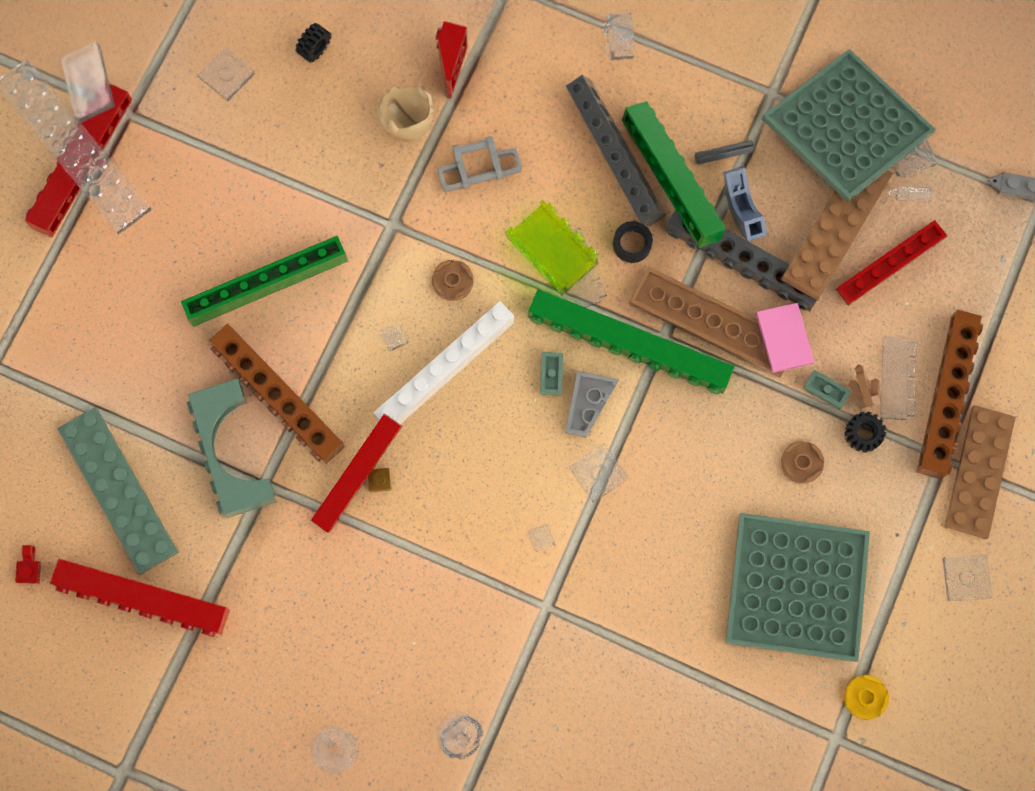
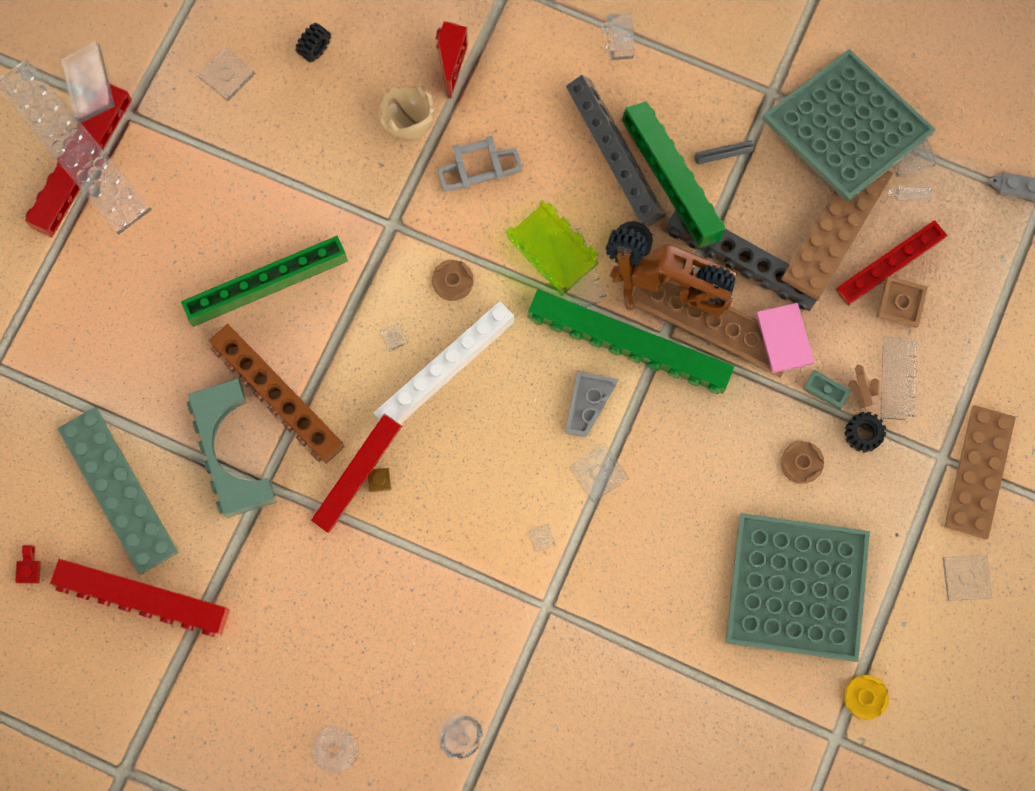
sand green plate [540,352,563,396] -> none
sand blue arch [723,166,767,241] -> none
dark orange brick [916,309,983,479] -> none
none -> dark orange piece [606,227,737,317]
none -> medium nougat plate [876,276,928,328]

